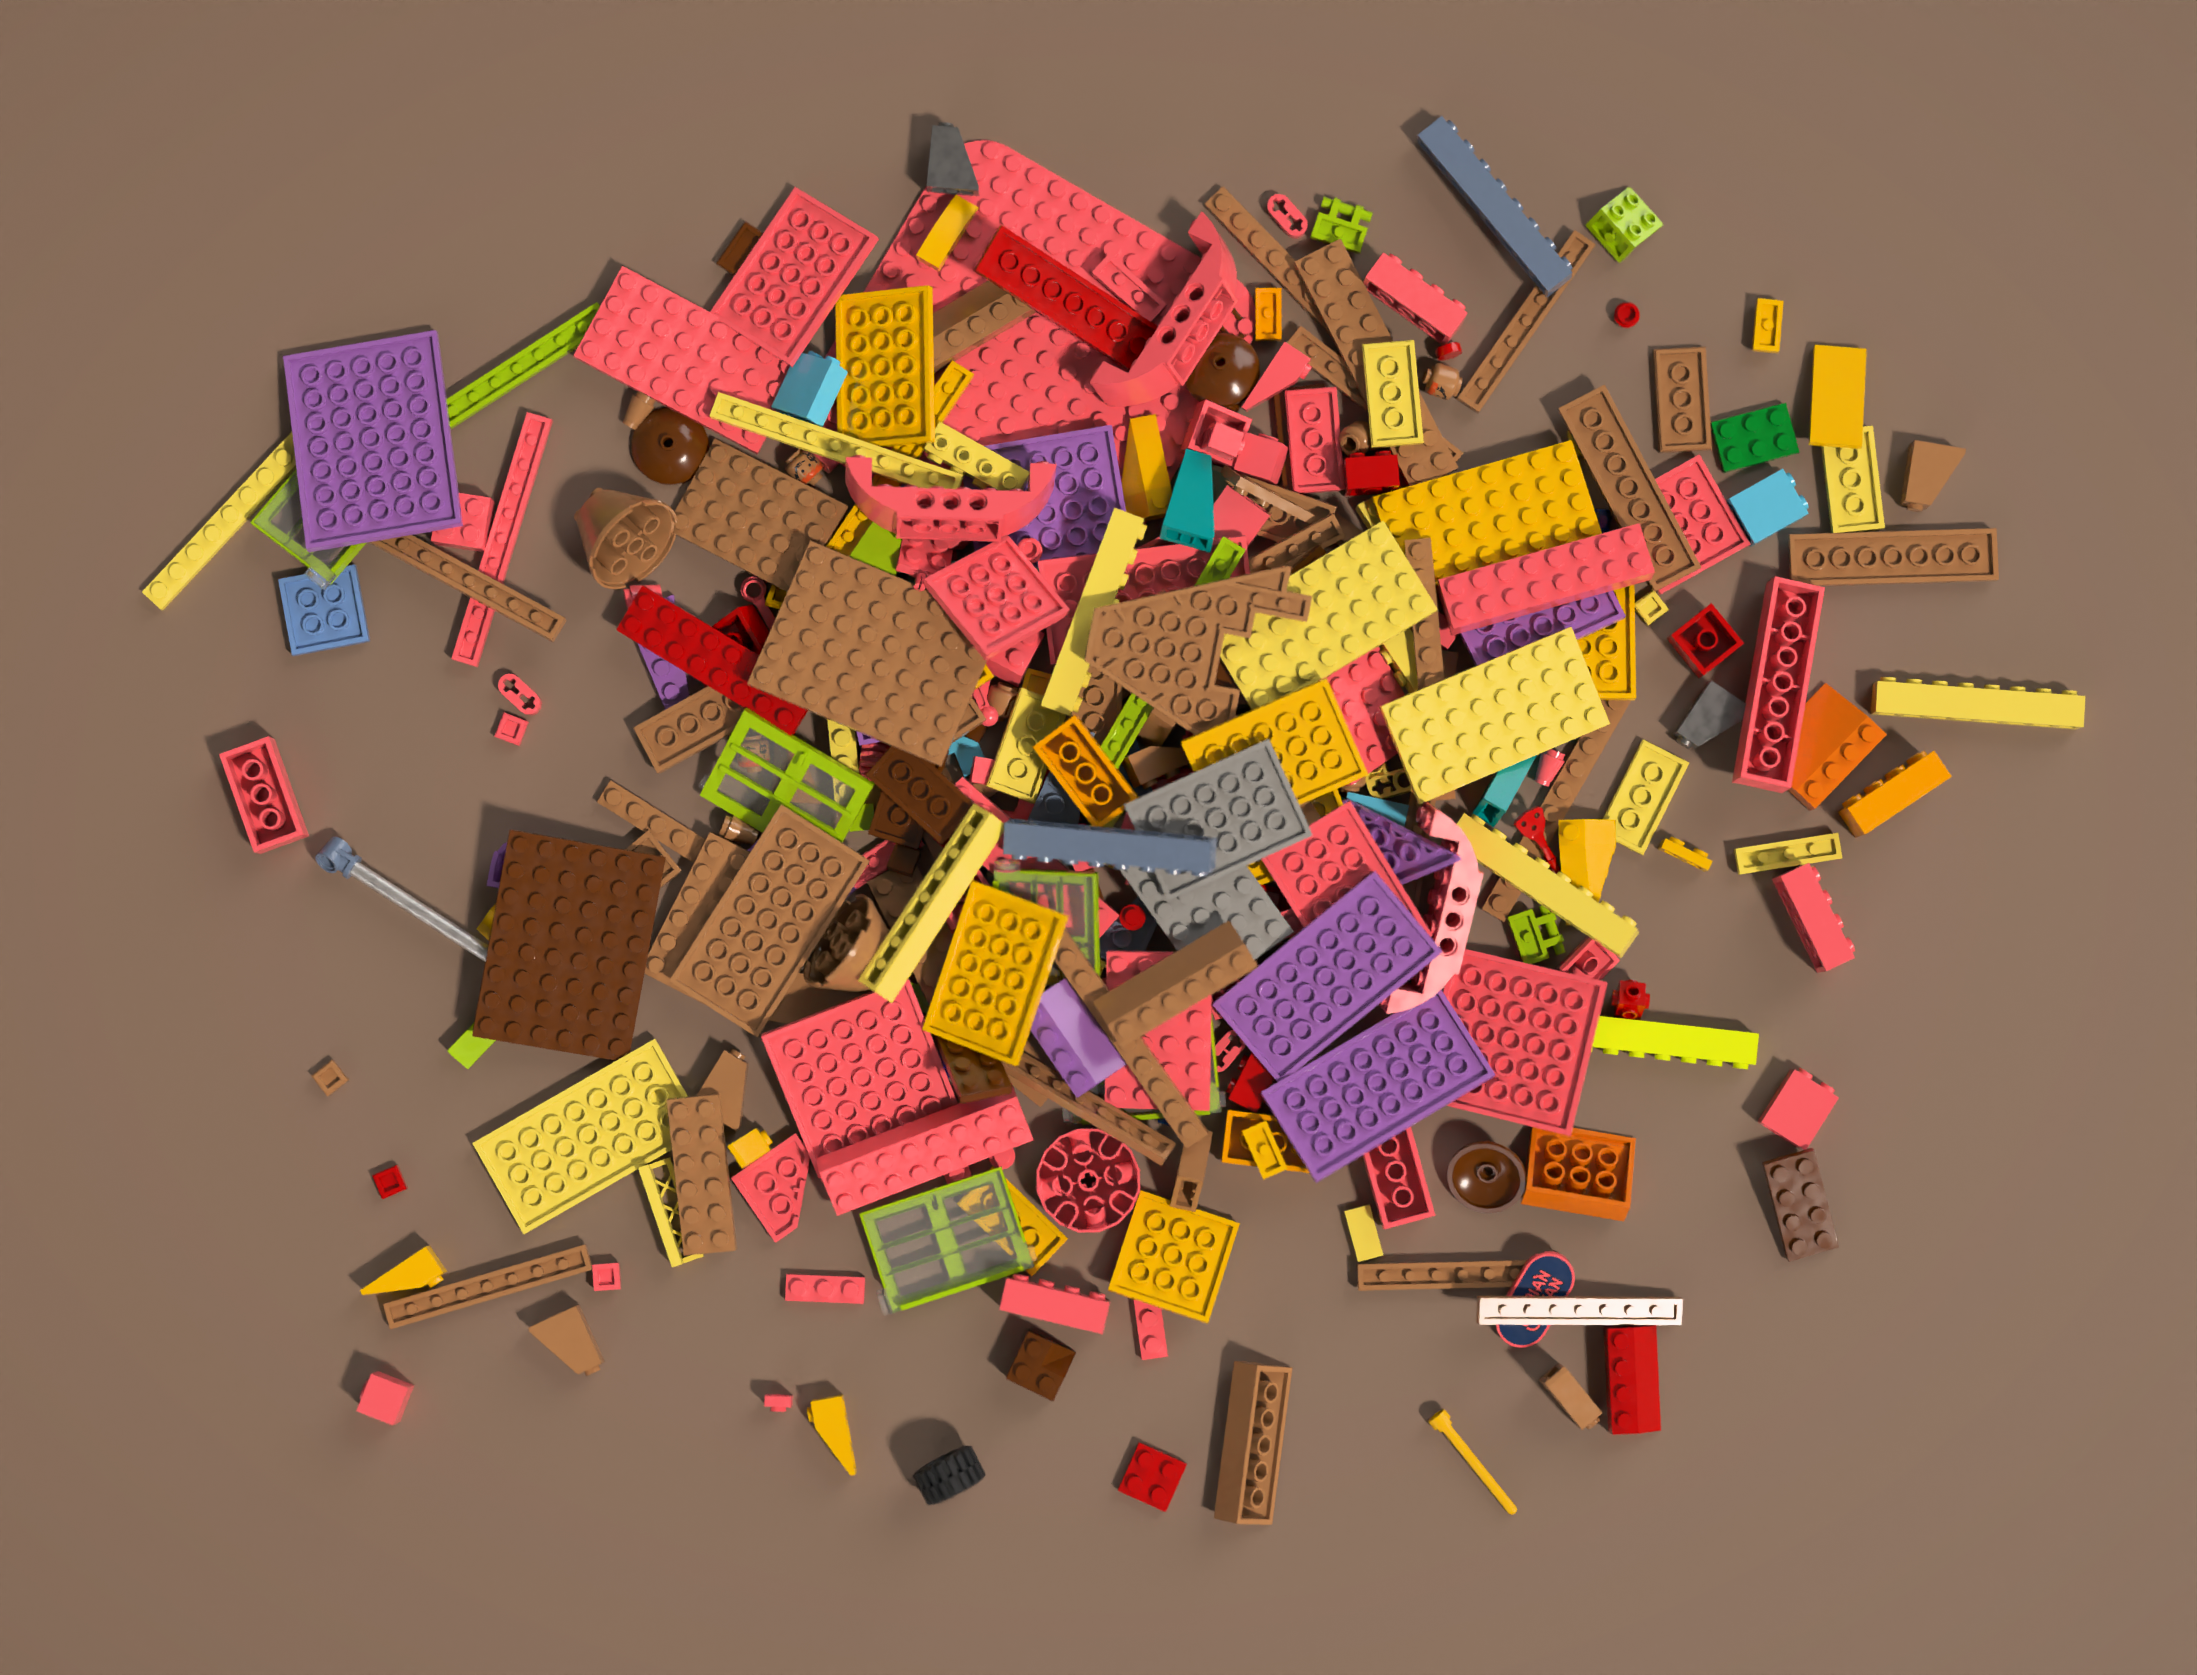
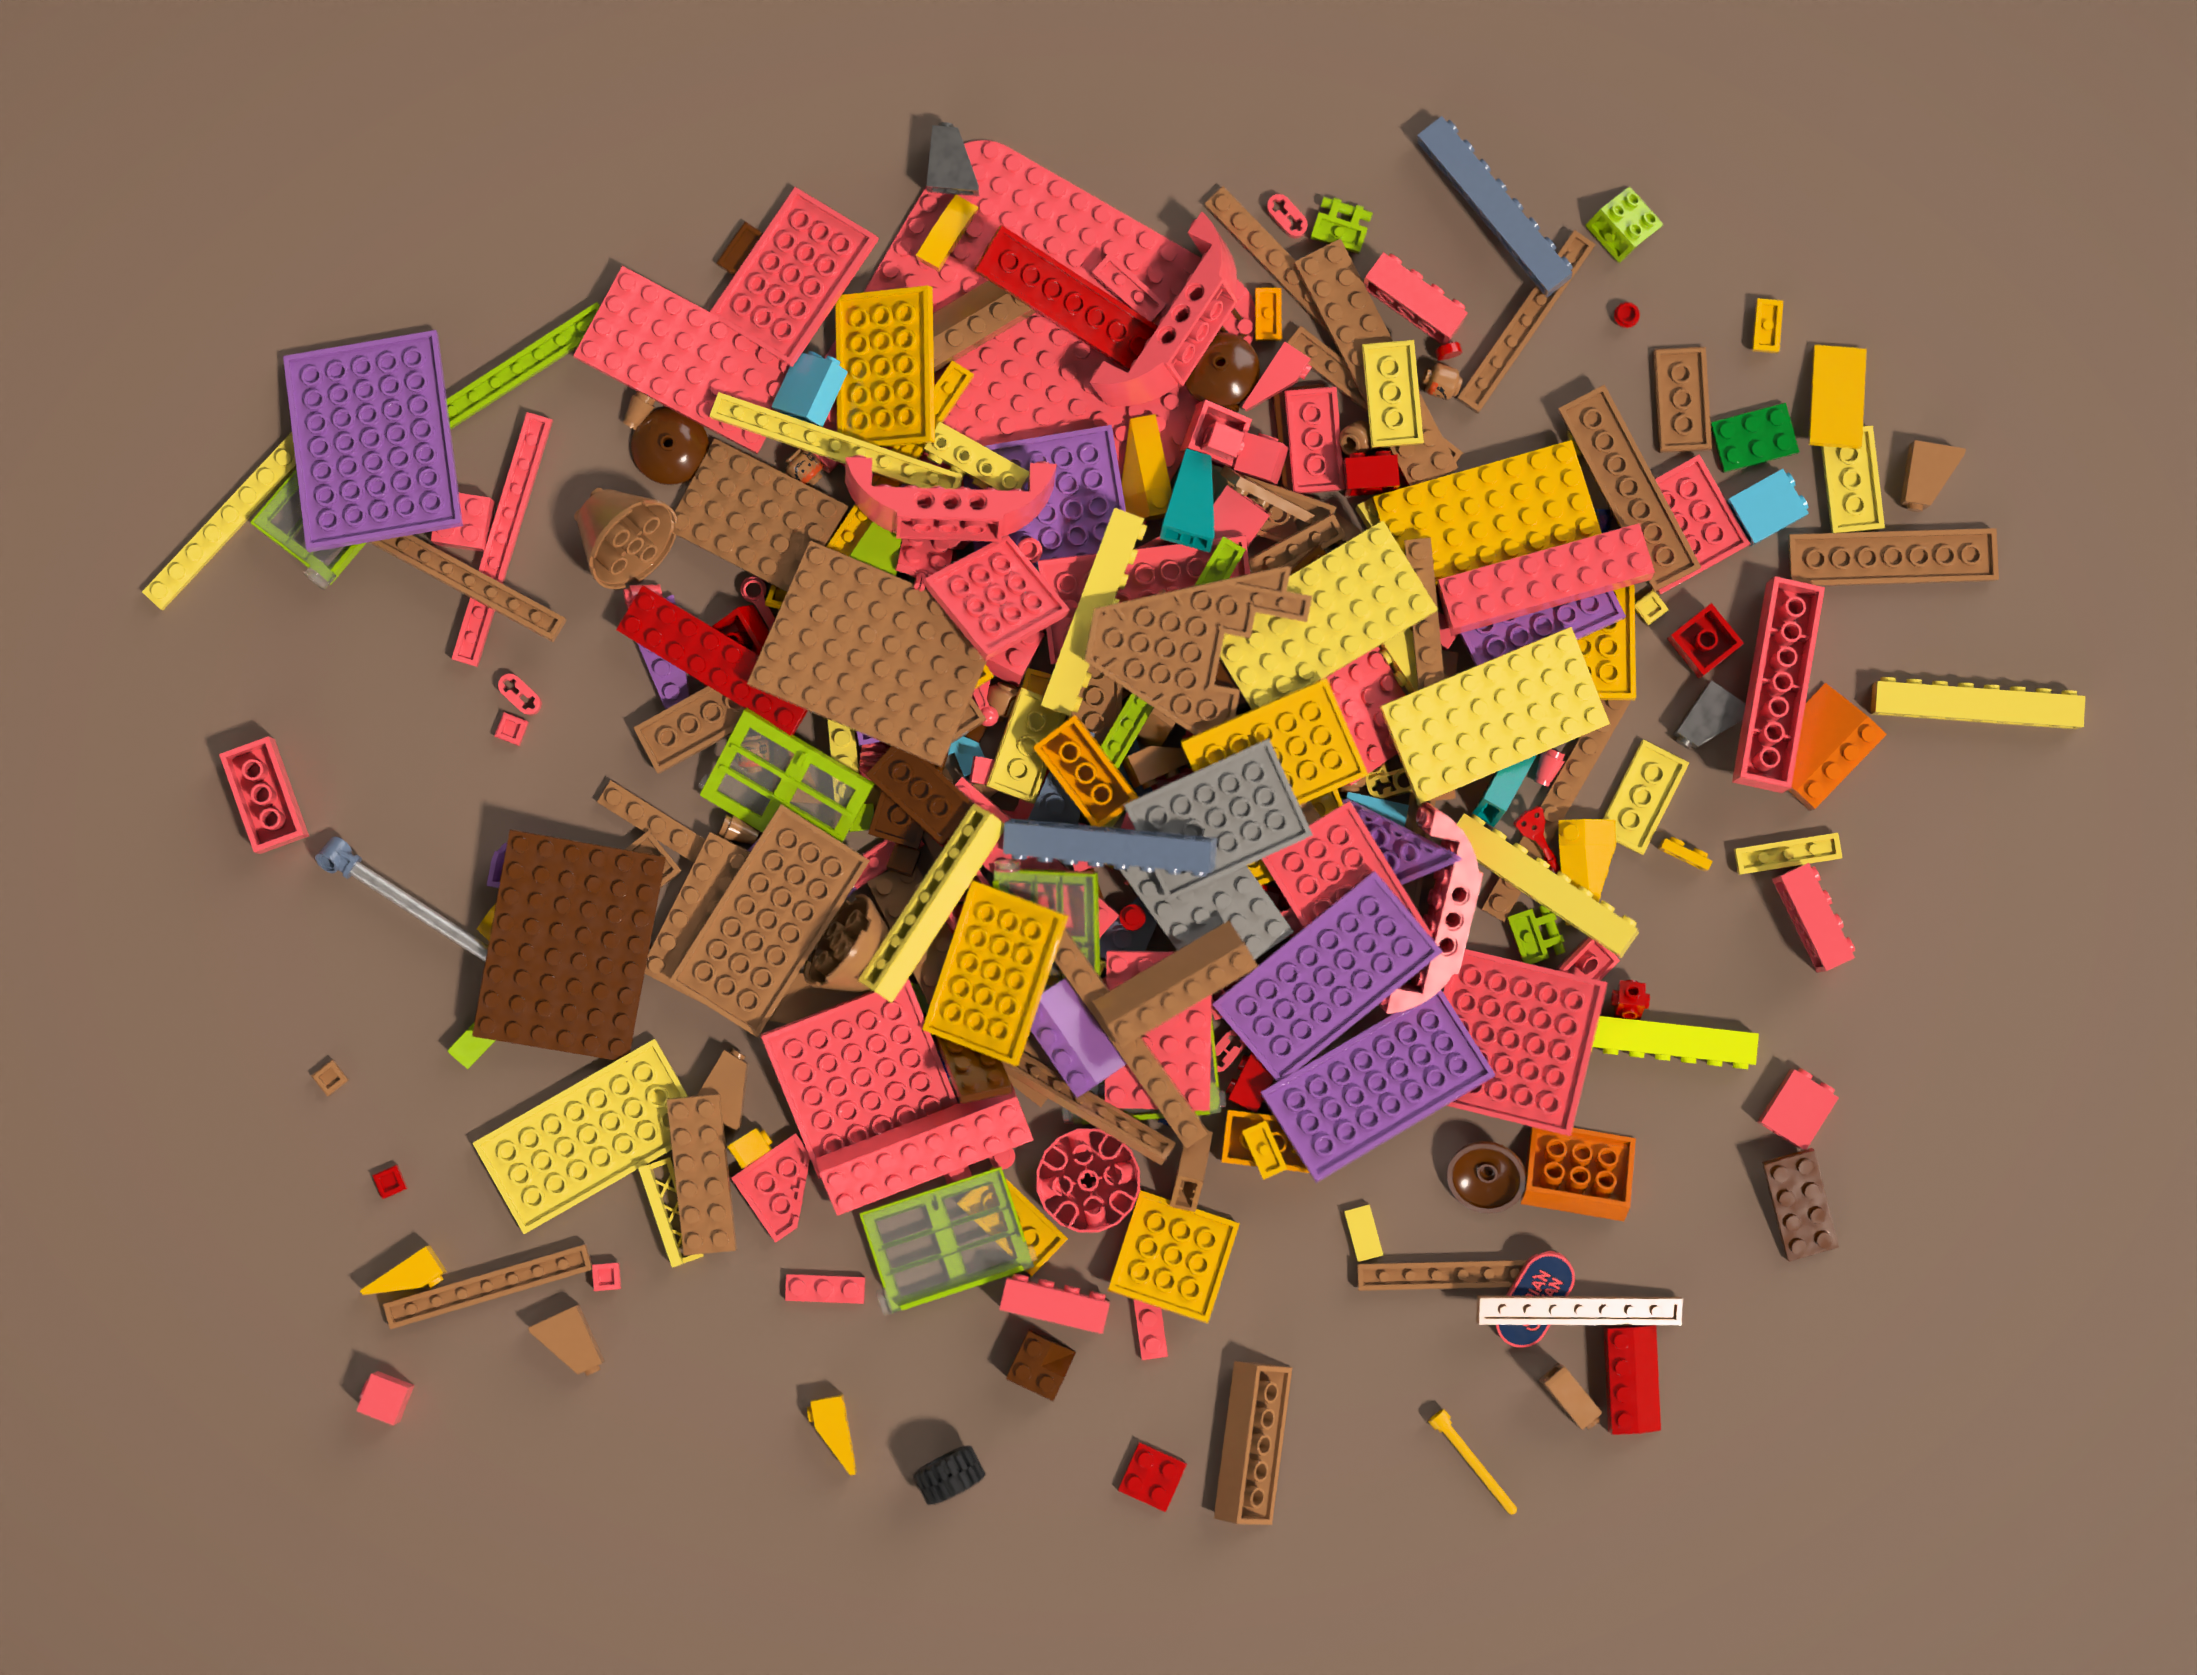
medium blue plate [278,564,370,656] -> none
coral plate [764,1394,793,1412] -> none
coral brick [1363,1127,1435,1229] -> none
light orange brick [1838,750,1952,838] -> none

